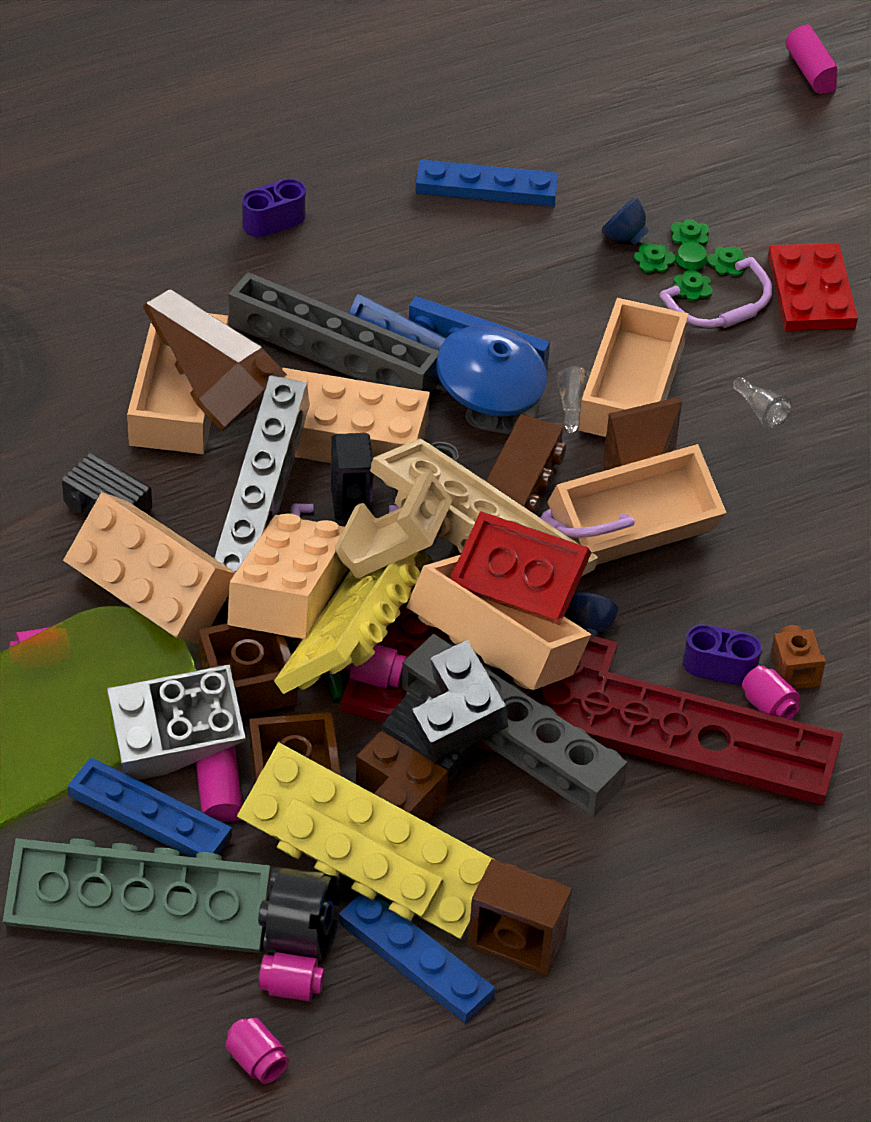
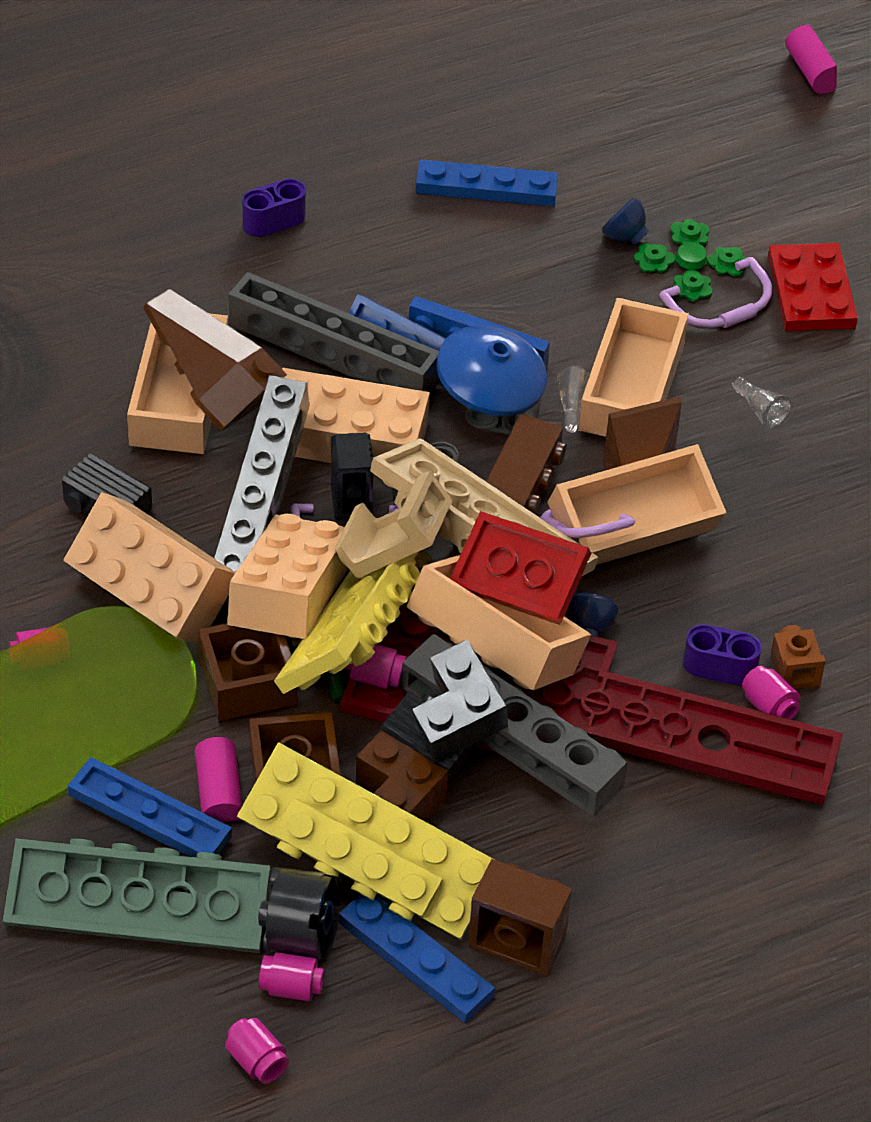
light grey slope [107,664,246,780] -> none

